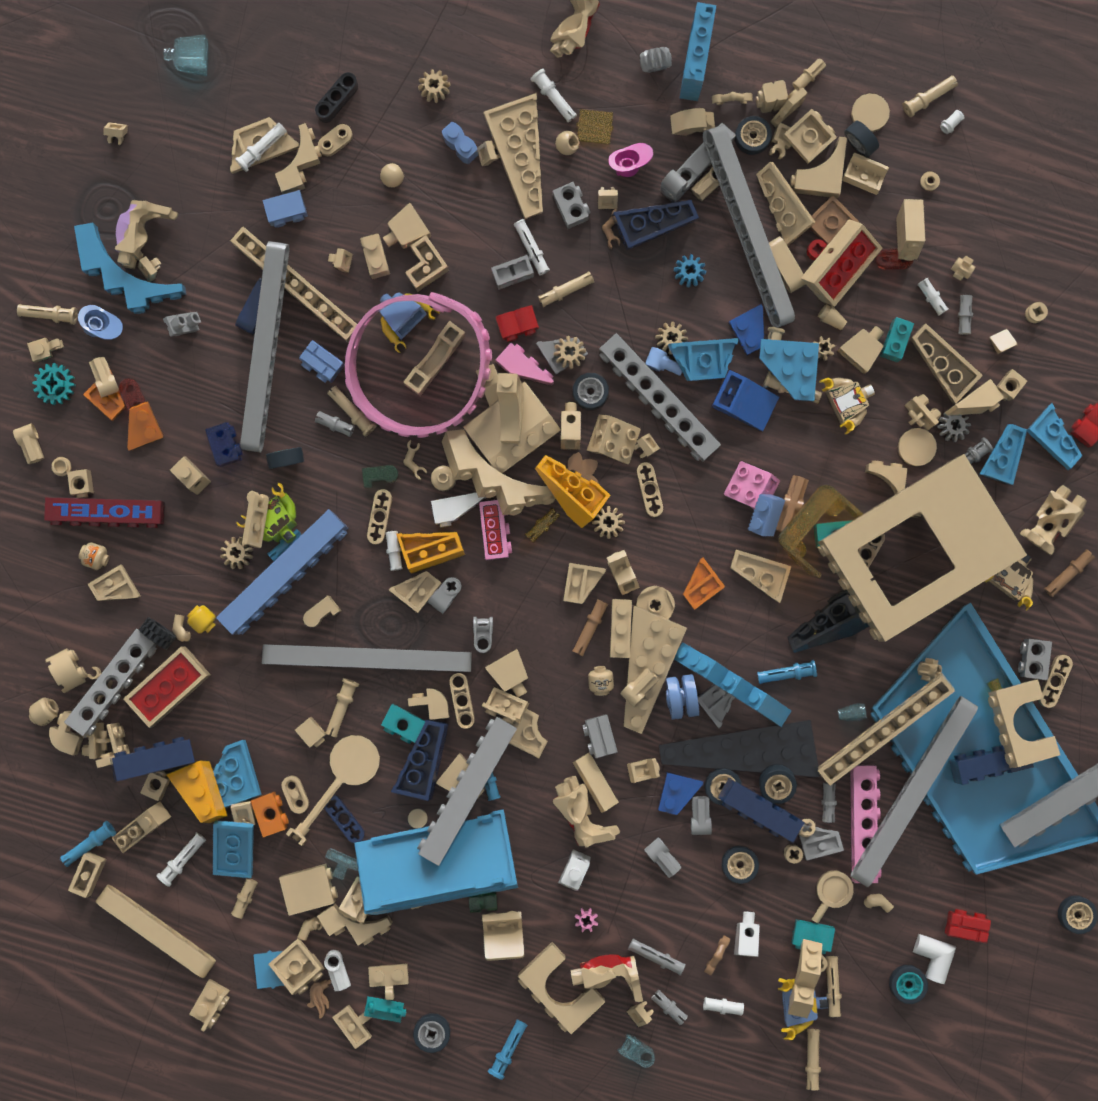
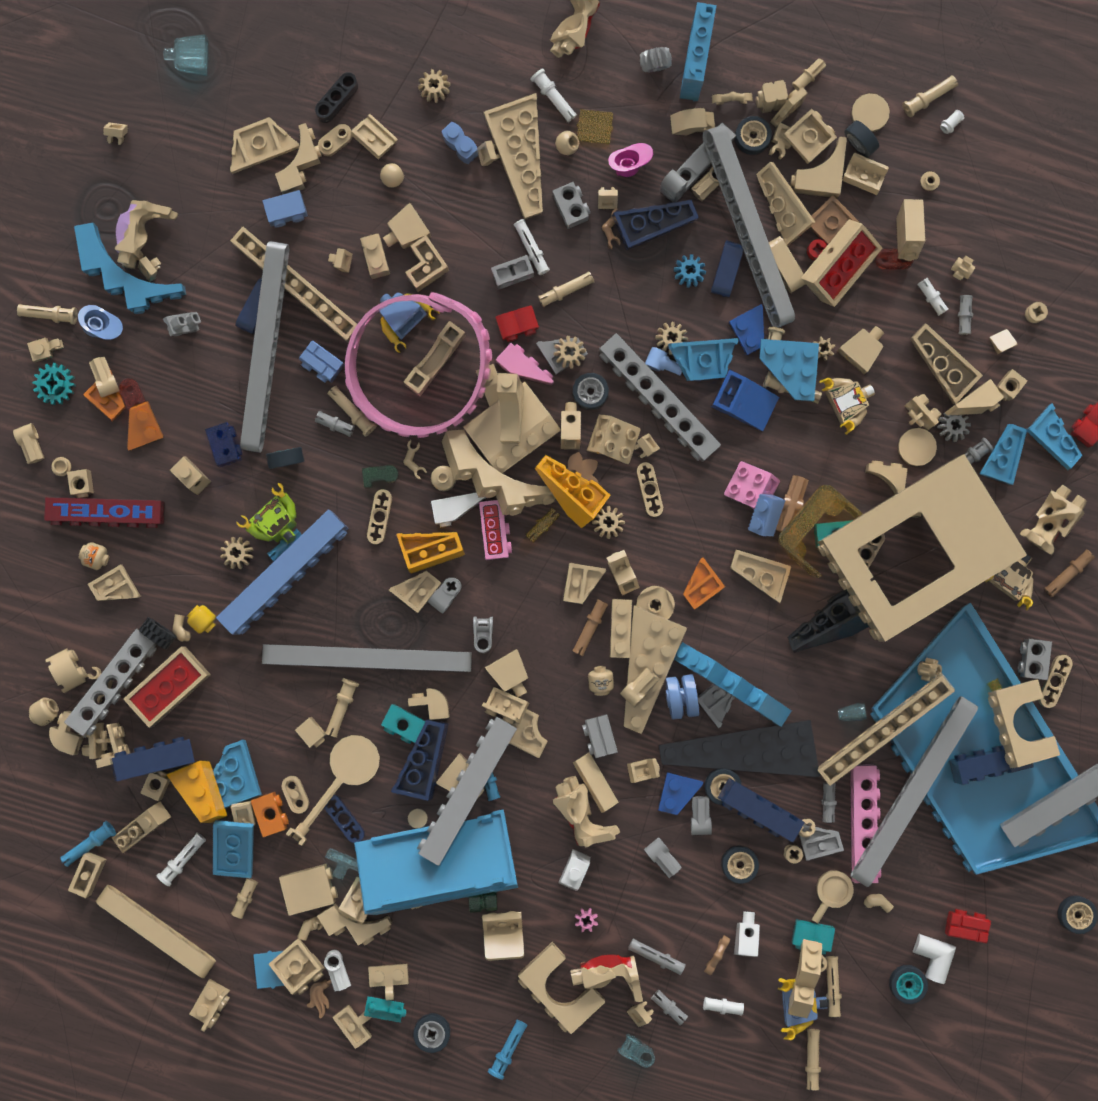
white pin [235,123,287,172] -> none
tan plate [242,491,269,548] -> none
tan leg [303,596,341,627] -> none
white pin [385,531,403,571] -> none
tan beam [450,673,475,729] -> none
dark azure pin [757,660,817,684] -> none
wheel [759,765,797,804] -> none
tan cone [818,304,847,330] -> none
teal brick [880,317,914,363] -> none
none -> tan plate [351,114,398,160]
none -> dark blue beam [711,240,743,298]

